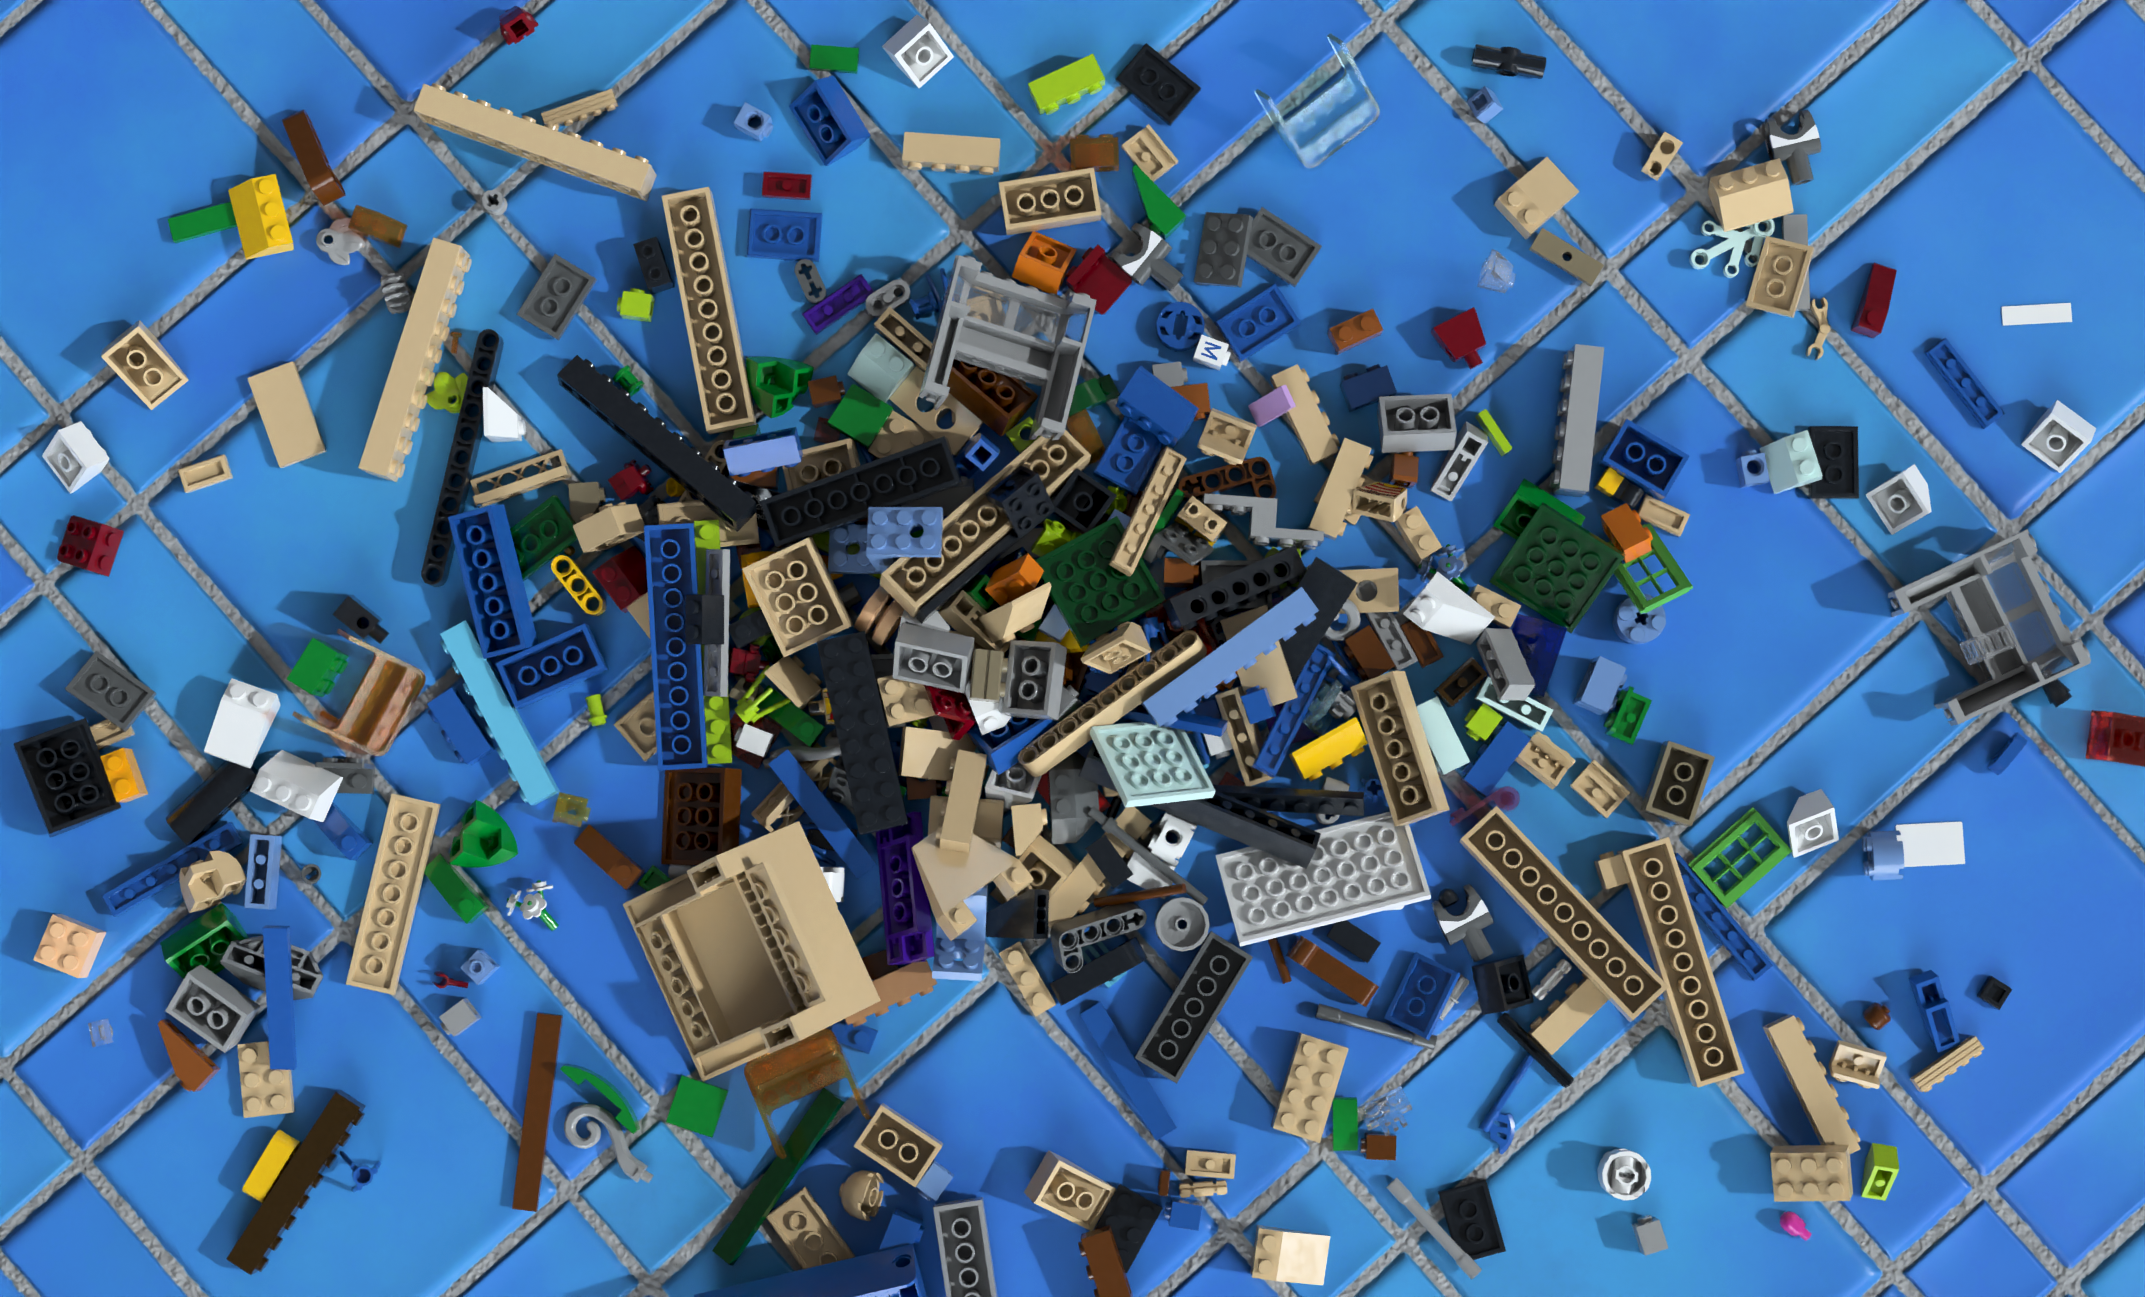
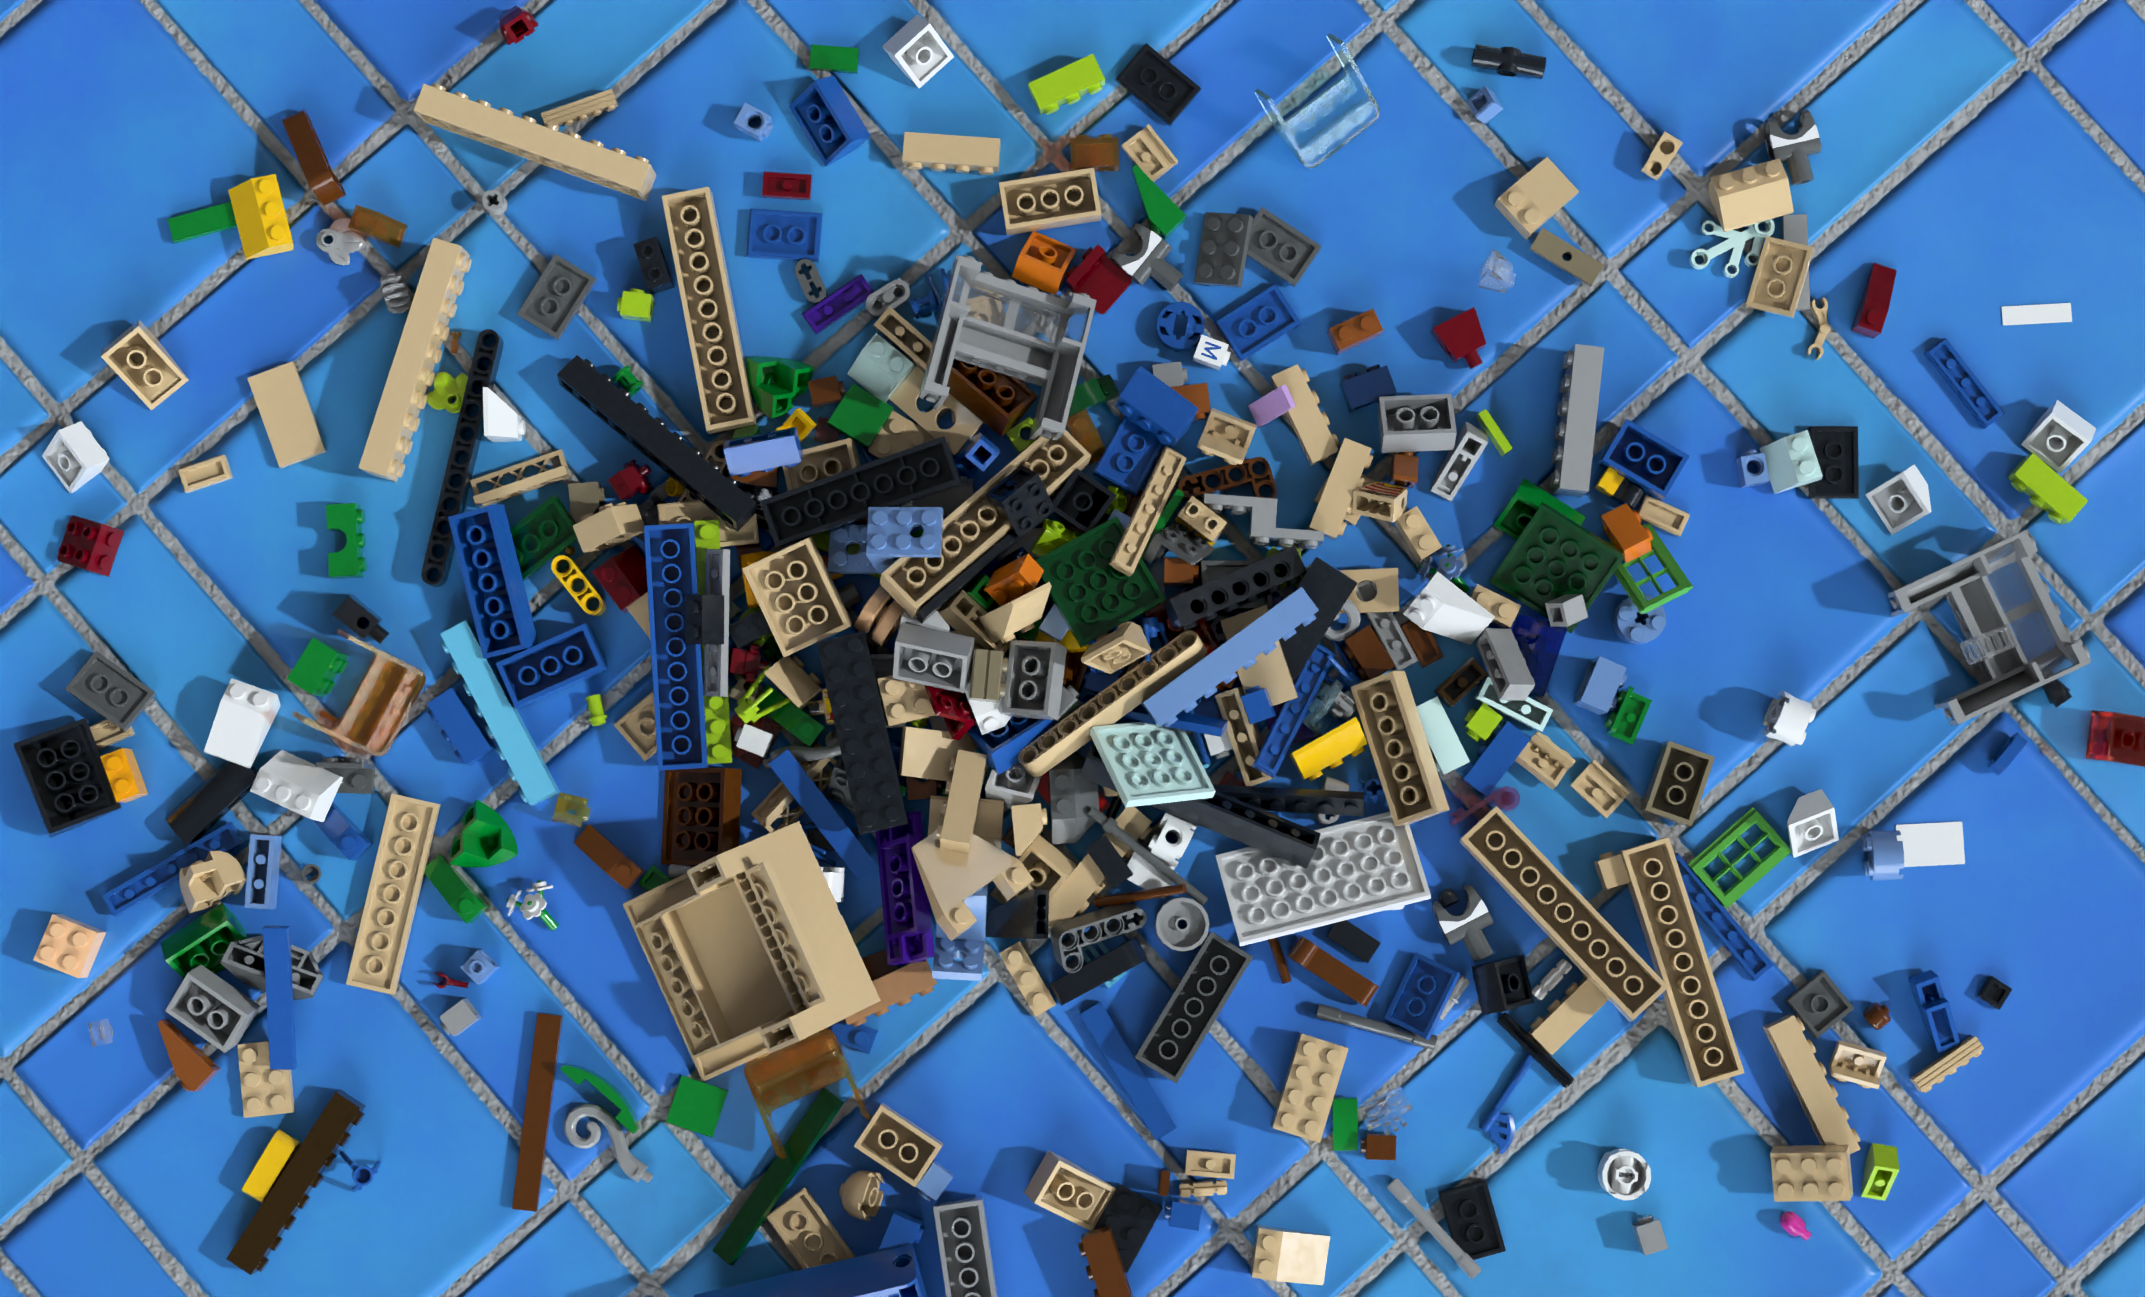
none -> green arch [326,503,367,579]
none -> yellow bracket [775,408,817,443]
none -> light grey brick [1545,594,1588,627]
none -> white brick [1762,691,1816,747]
none -> dark grey tile [1784,970,1854,1039]
none -> lime brick [2007,453,2088,525]

